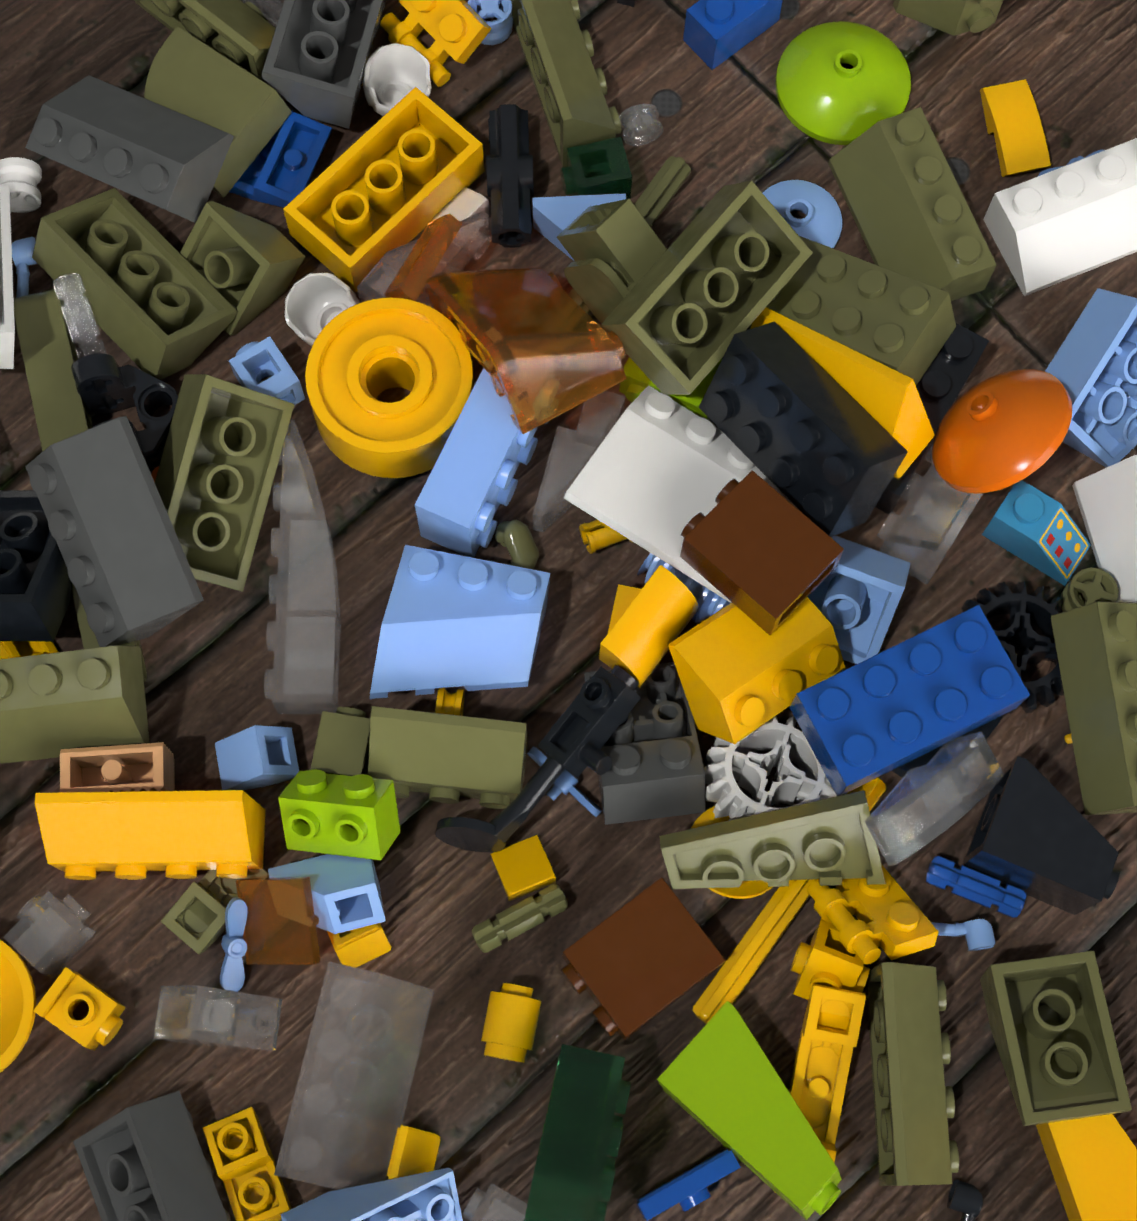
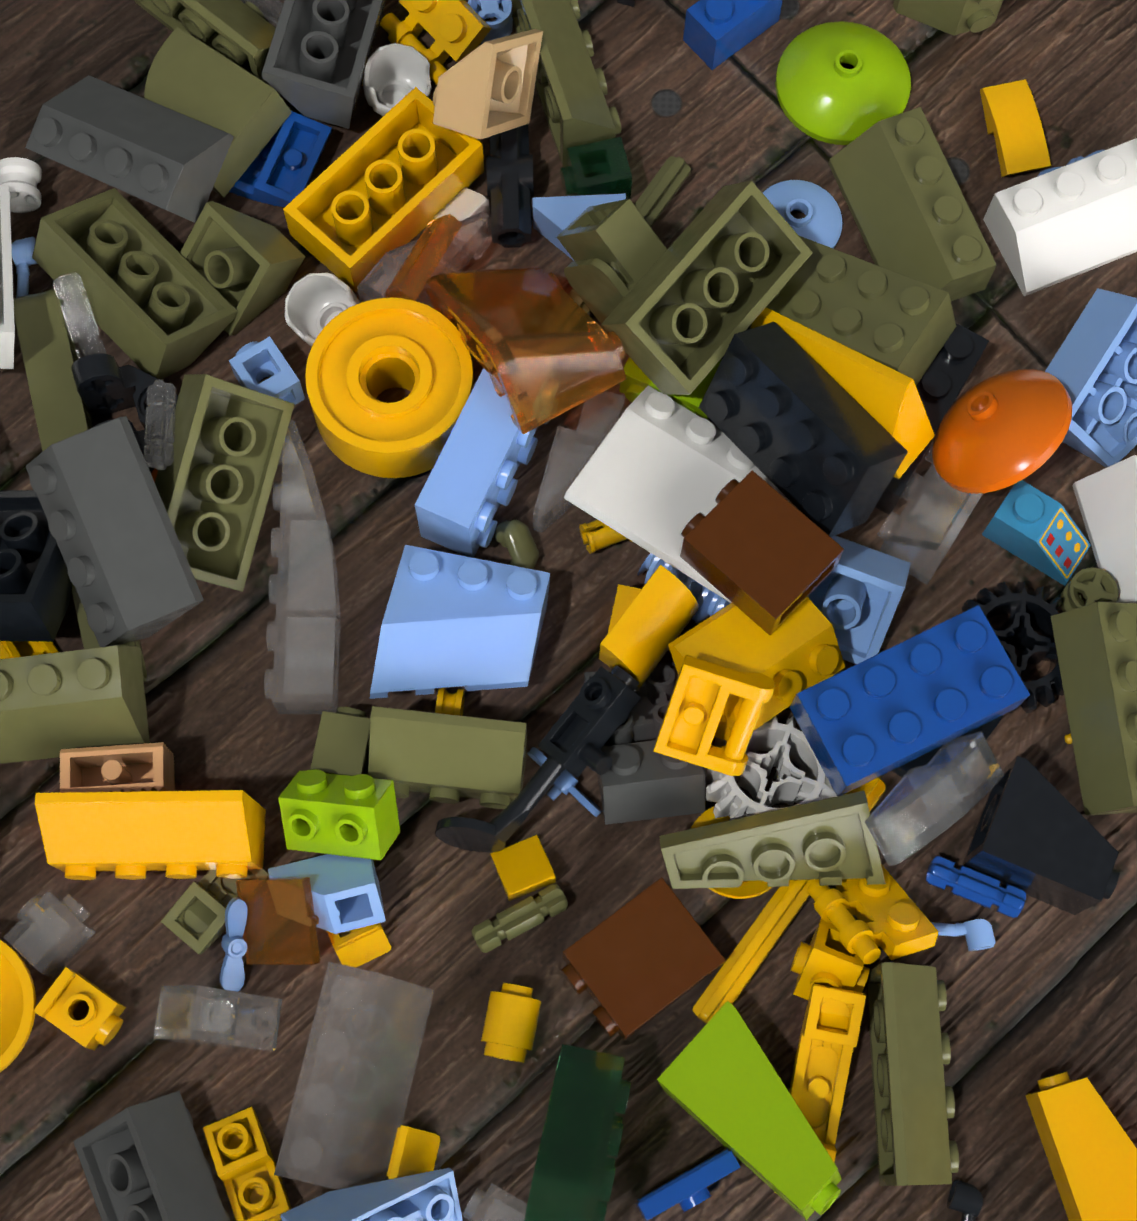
light blue brick [215,725,299,790] -> none
clear bush [619,104,663,146] -> none
olive slope [980,951,1132,1126] -> none
none -> clear axle [144,379,177,470]
none -> tan slope [433,29,543,140]
none -> yellow plate [654,655,776,776]

